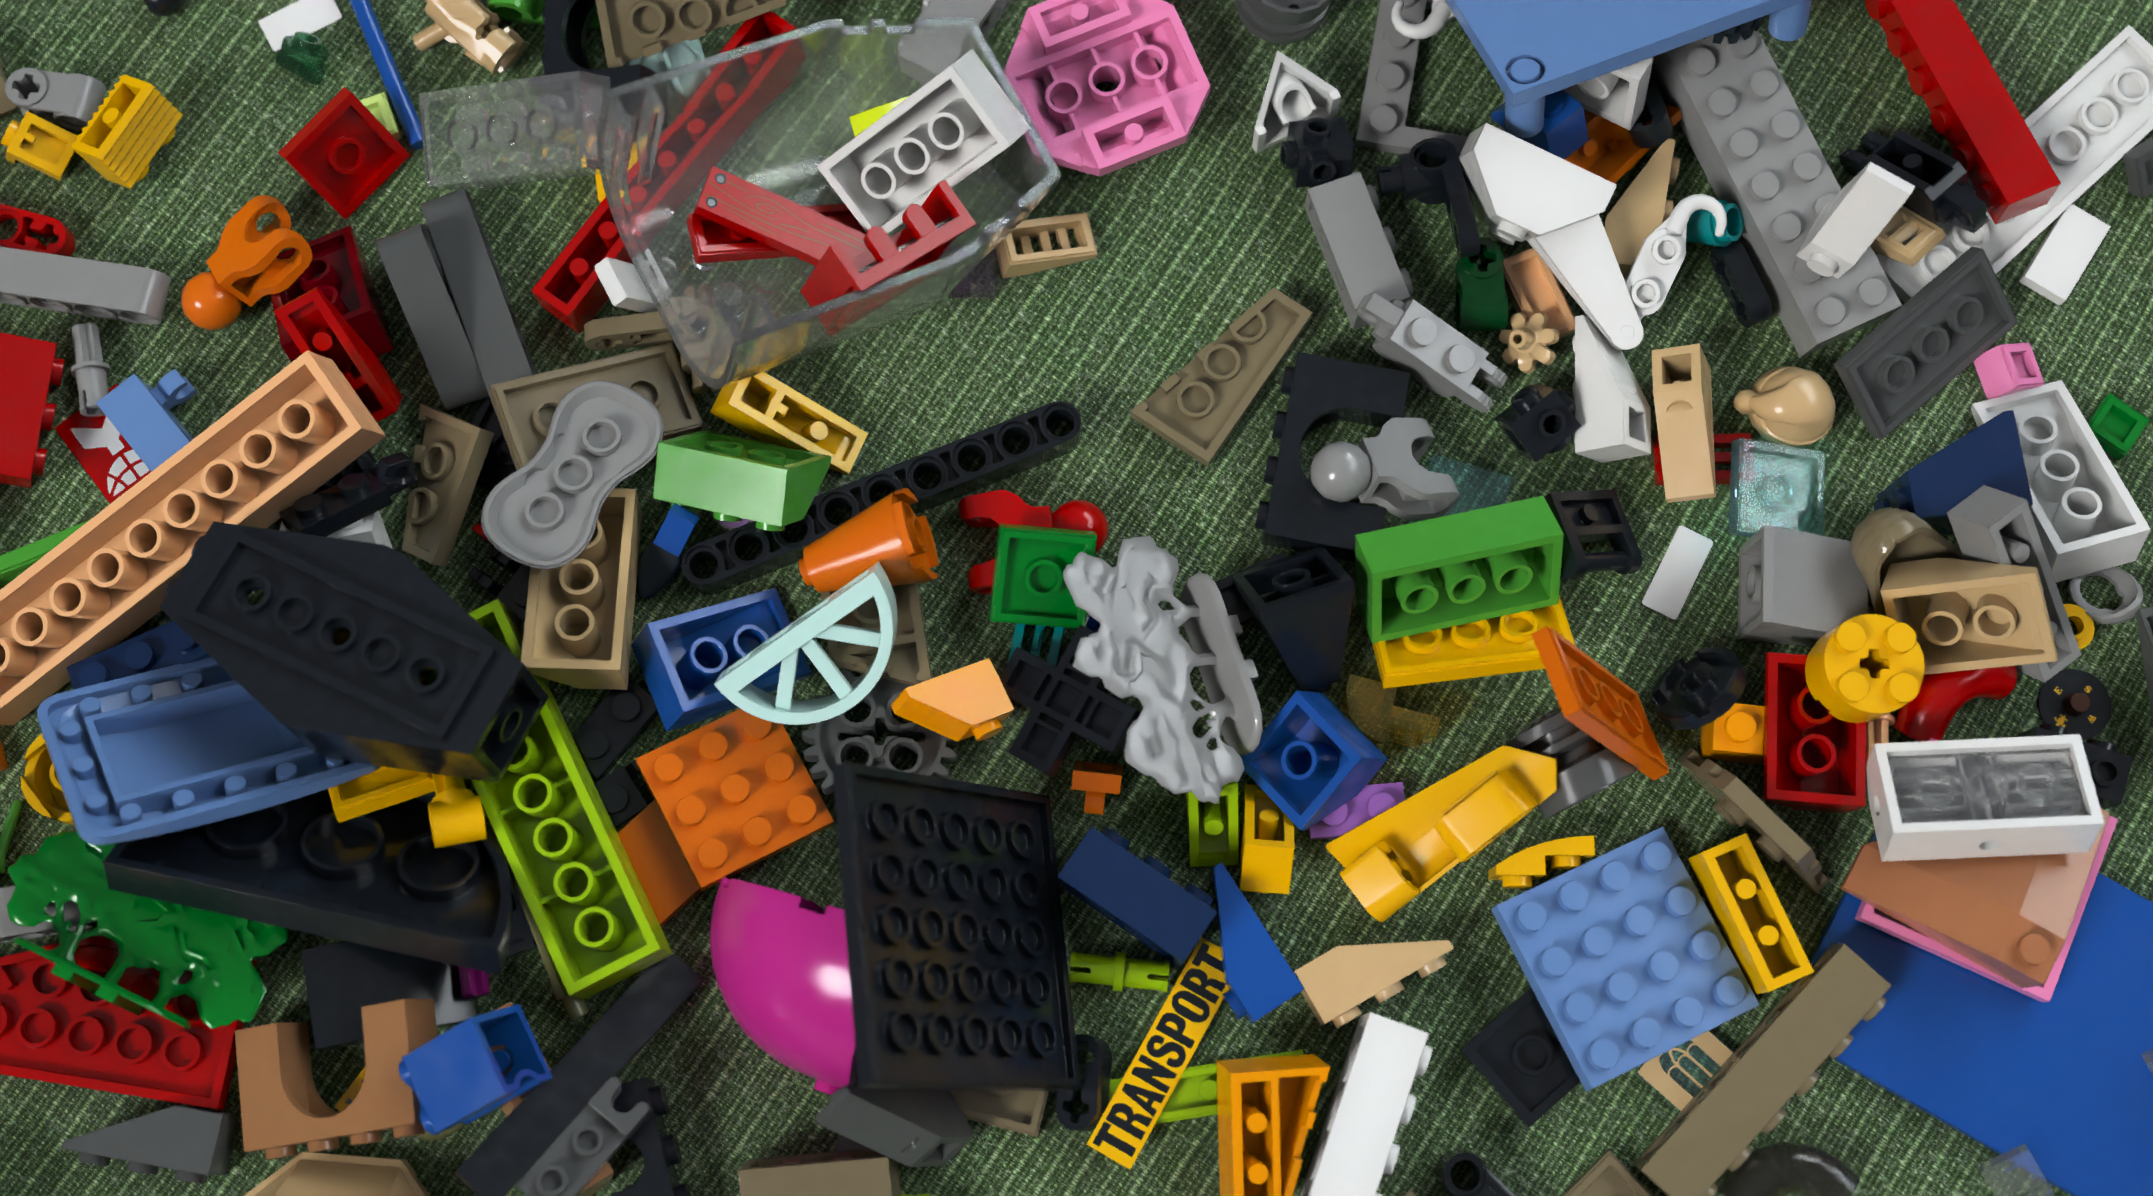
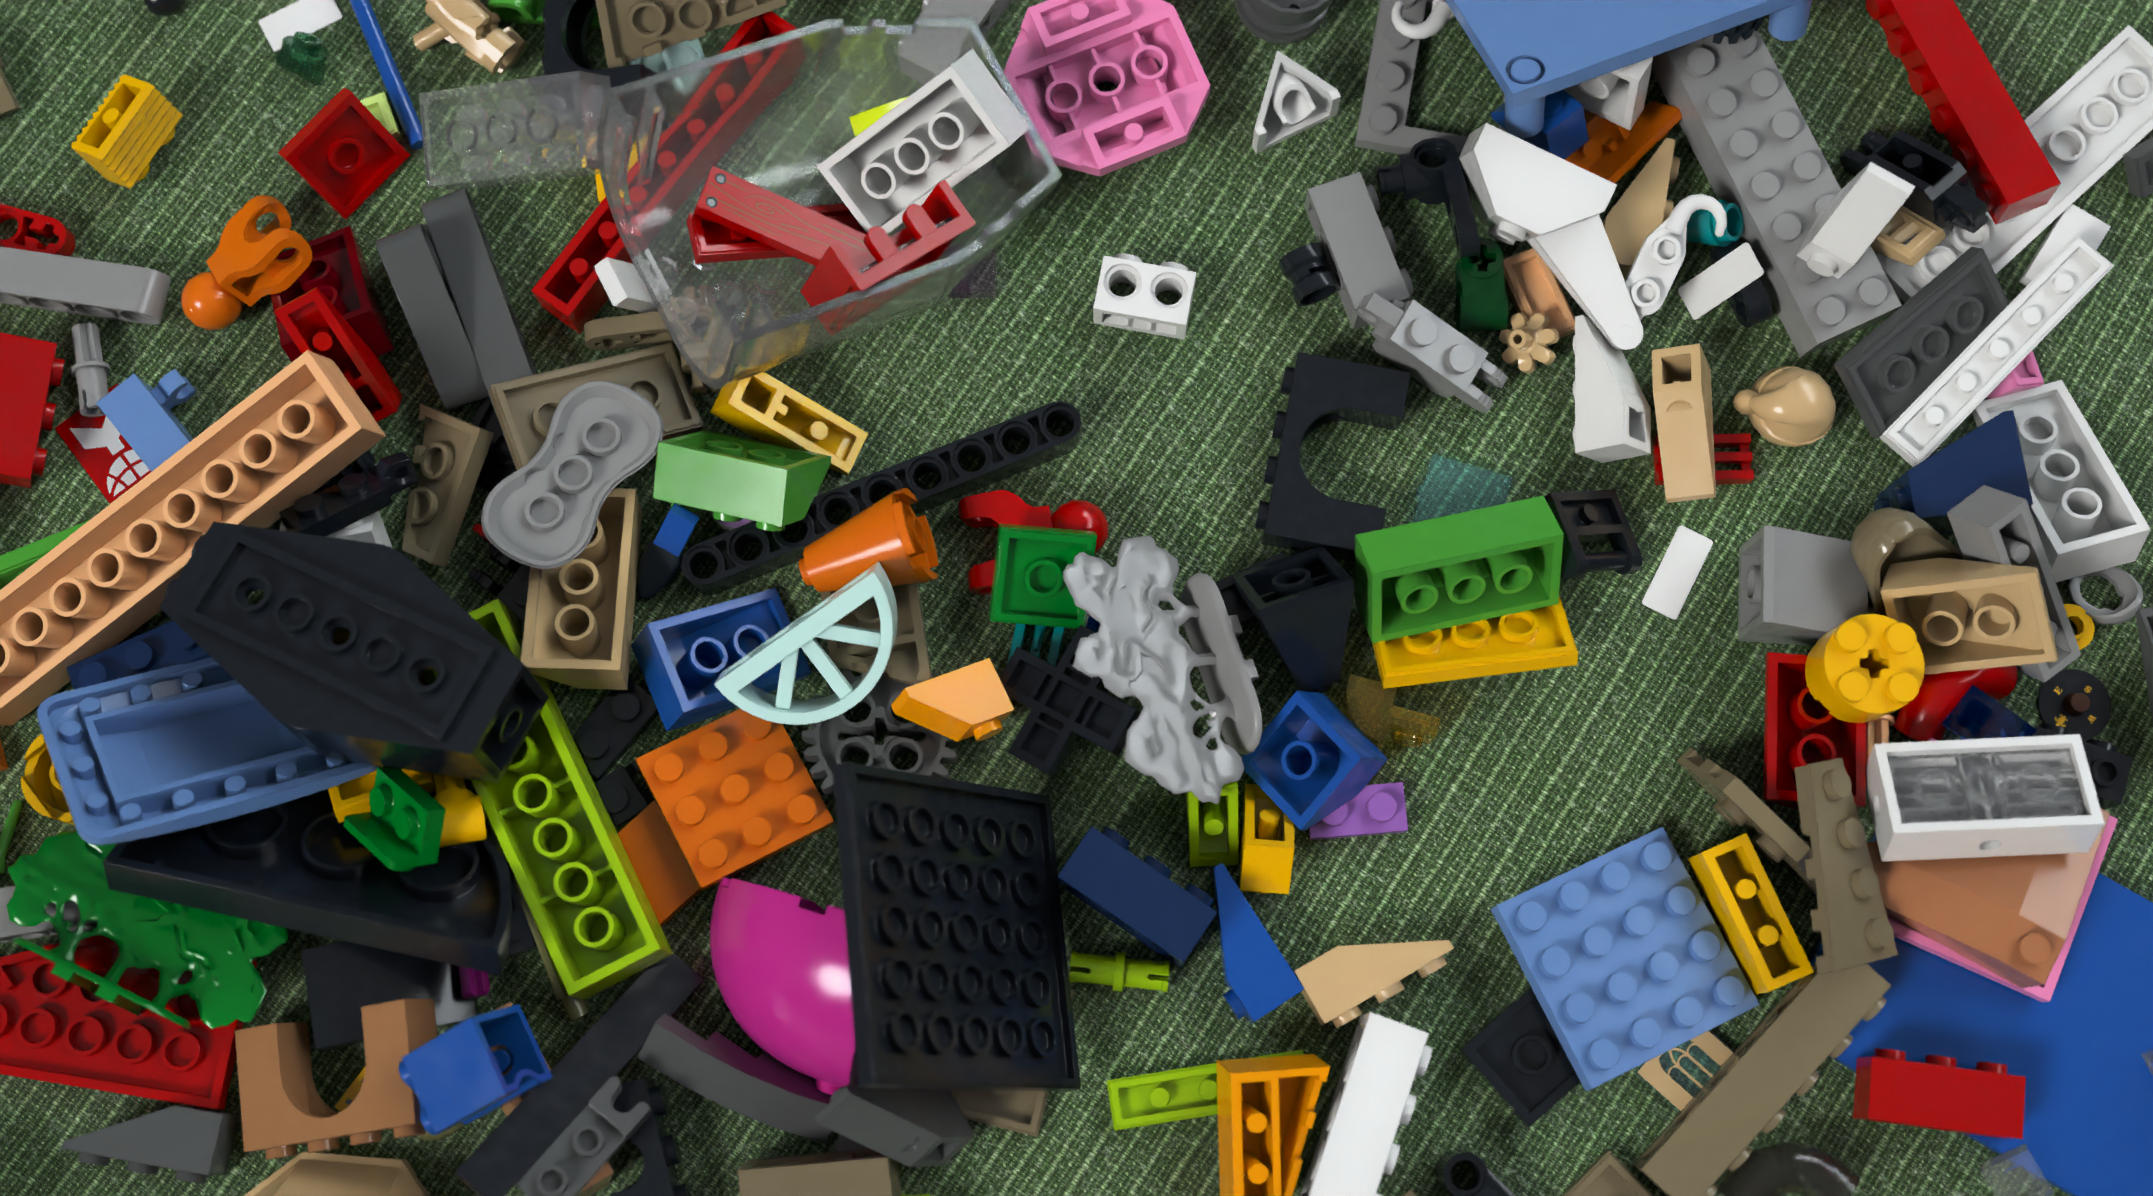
yellow bracket [1,111,77,181] -> none
light grey piece [5,68,107,133] -> none
tan slope [993,212,1098,278] -> none
black beam [1056,1034,1112,1132] -> none
orange tile [1071,760,1123,815] -> none
sticker [1086,937,1229,1170] -> none
dark tan wing [1130,287,1313,467] -> none
black brick [1280,117,1354,188] -> none
light grey piece [1310,418,1460,521] -> none
yellow panel [1326,745,1557,922] -> none
yellow slope [1488,836,1595,889] -> none
black brick [1494,383,1581,462] -> none
dark grey wheel [1505,706,1638,819] -> none
orange tile [1532,626,1669,781] -> none
black beam [1627,75,1673,148] -> none
black tile [1651,647,1747,730] -> none
light orange slope [1699,703,1765,765] -> none
clear light blue tile [1729,438,1825,537] -> none
green tile [2087,393,2150,461] -> none
none -> green bracket [343,766,446,872]
none -> dark grey slope [637,1013,833,1143]
none -> white brick [1093,254,1196,340]
none -> black wheel [1279,243,1340,306]
none -> white sticker [1678,242,1764,320]
none -> dark tan wing [1794,758,1898,975]
none -> red brick [1853,1048,2026,1139]
none -> white tile [1879,235,2114,467]
none -> clear blue brick [1942,685,2037,739]

